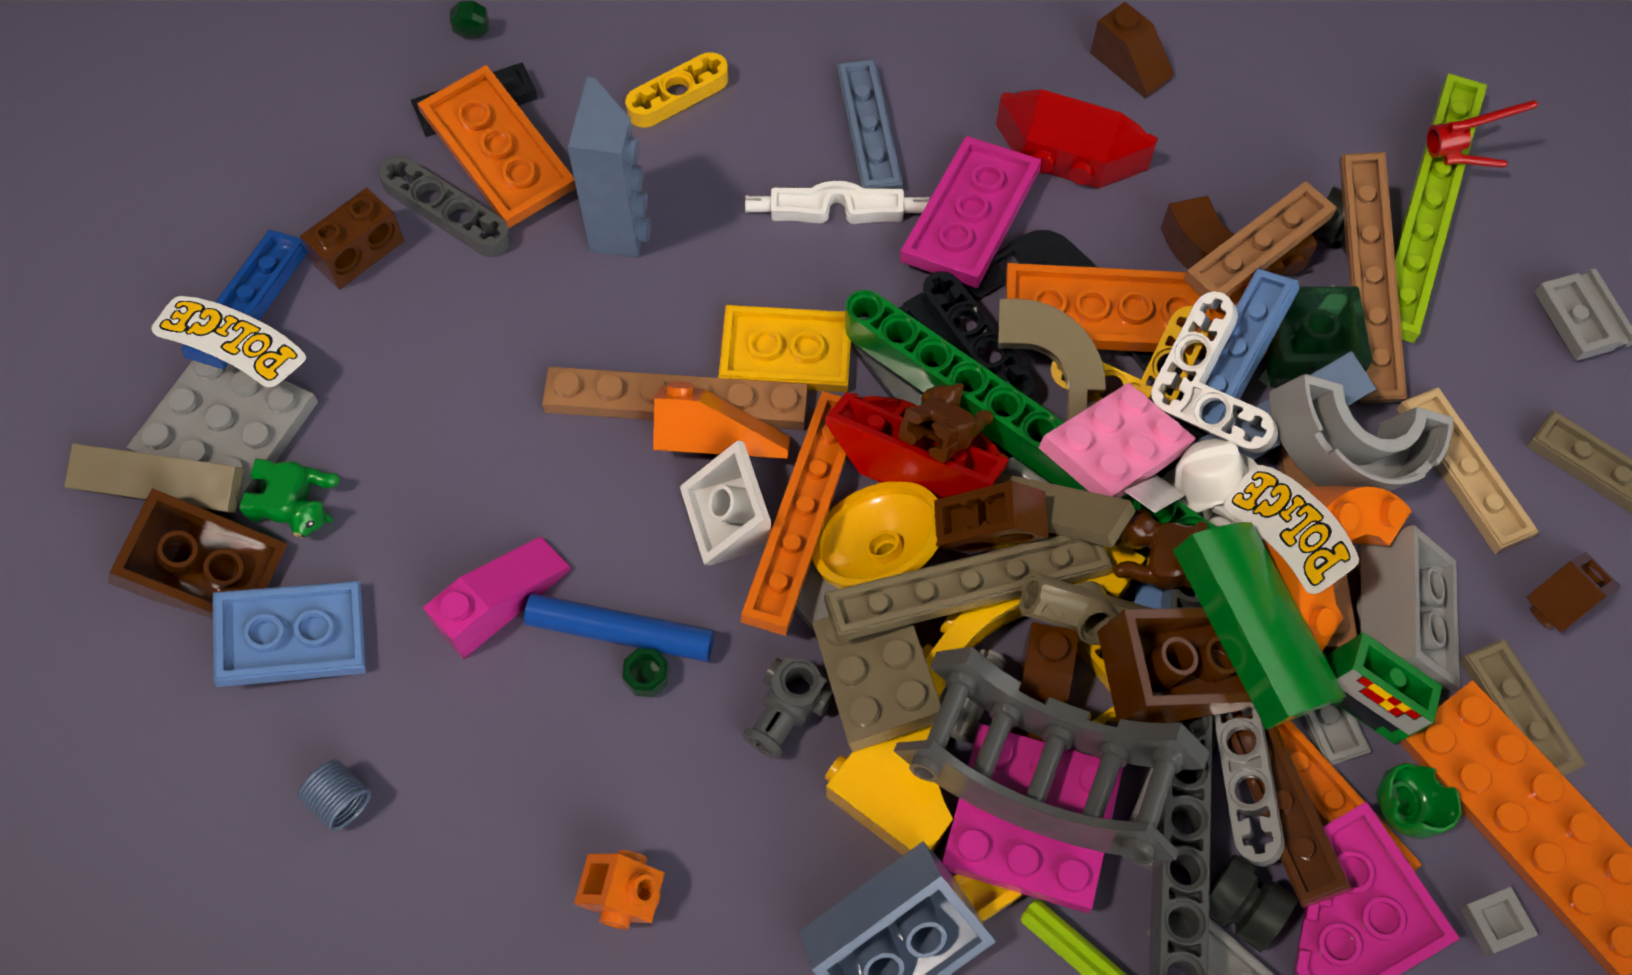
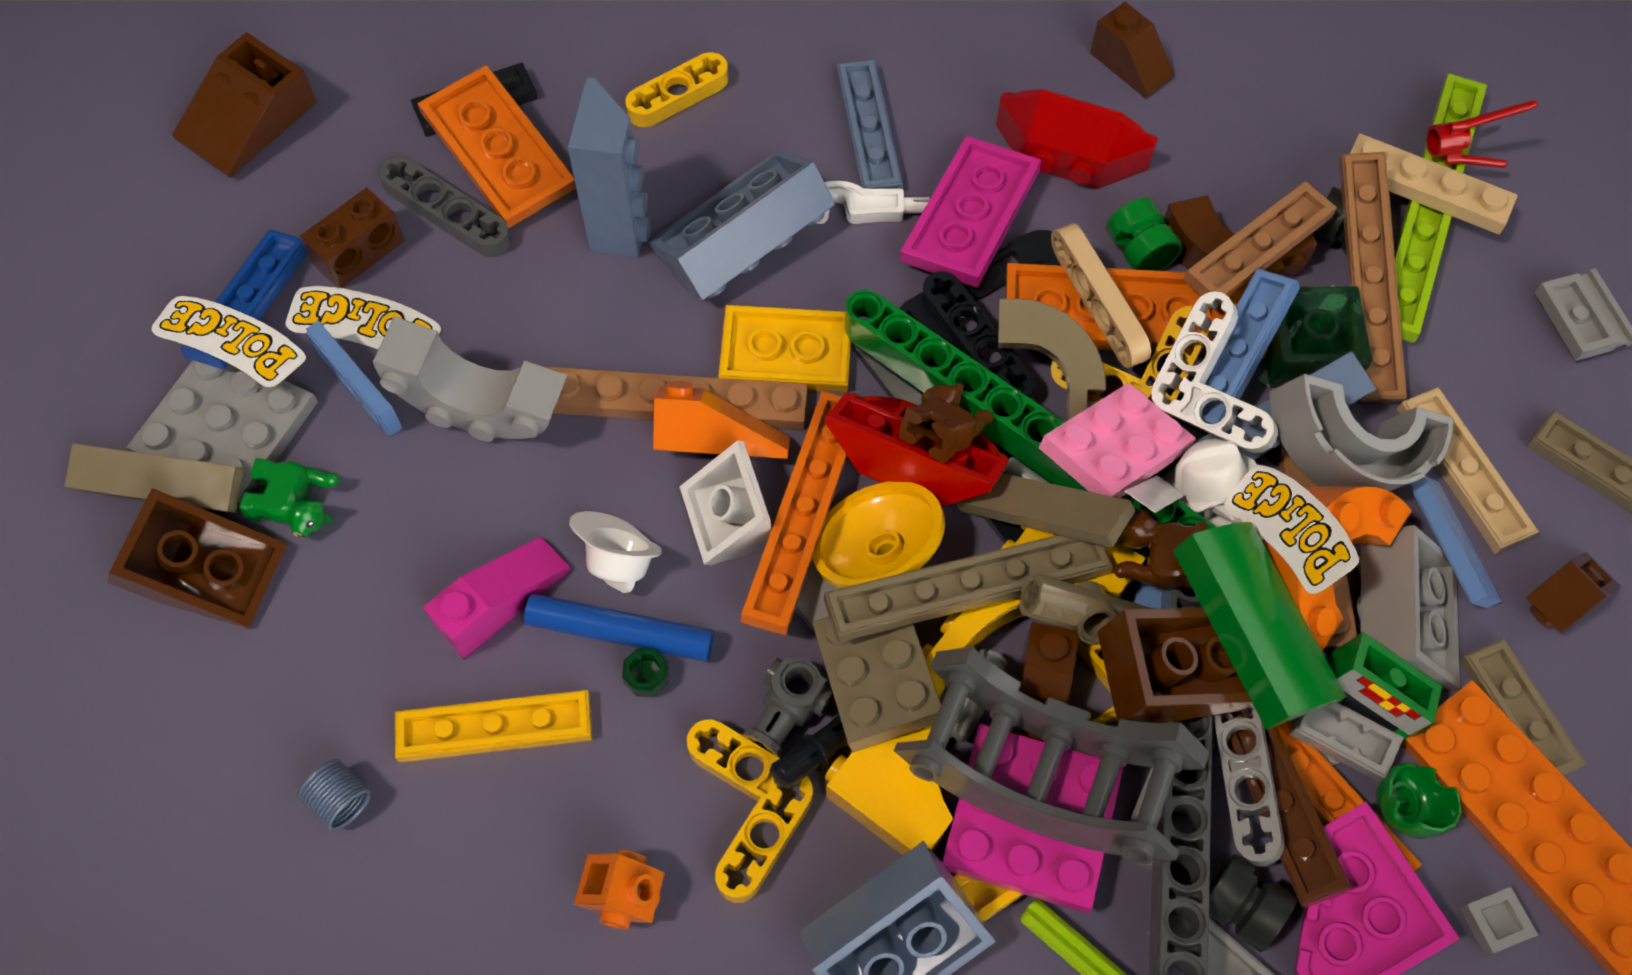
medium blue tile [213,581,366,687] -> none
dark green tile [450,1,489,39] -> none
reddish brown brick [934,480,1048,555] -> none
none -> reddish brown slope [172,32,317,178]
none -> sticker [286,286,441,349]
none -> medium blue tile [306,320,403,437]
none -> light grey brick [373,316,567,442]
none -> yellow tile [395,690,592,763]
none -> white piece [569,511,662,593]
none -> sand blue slope [648,150,835,300]
none -> yellow beam [687,719,813,903]
none -> black axle [770,716,848,788]
none -> tan beam [1051,223,1151,368]
none -> green wheel [1106,197,1183,271]
none -> light grey plate [1289,702,1404,783]
none -> tan plate [1350,133,1518,235]
none -> medium blue tile [1409,476,1502,609]

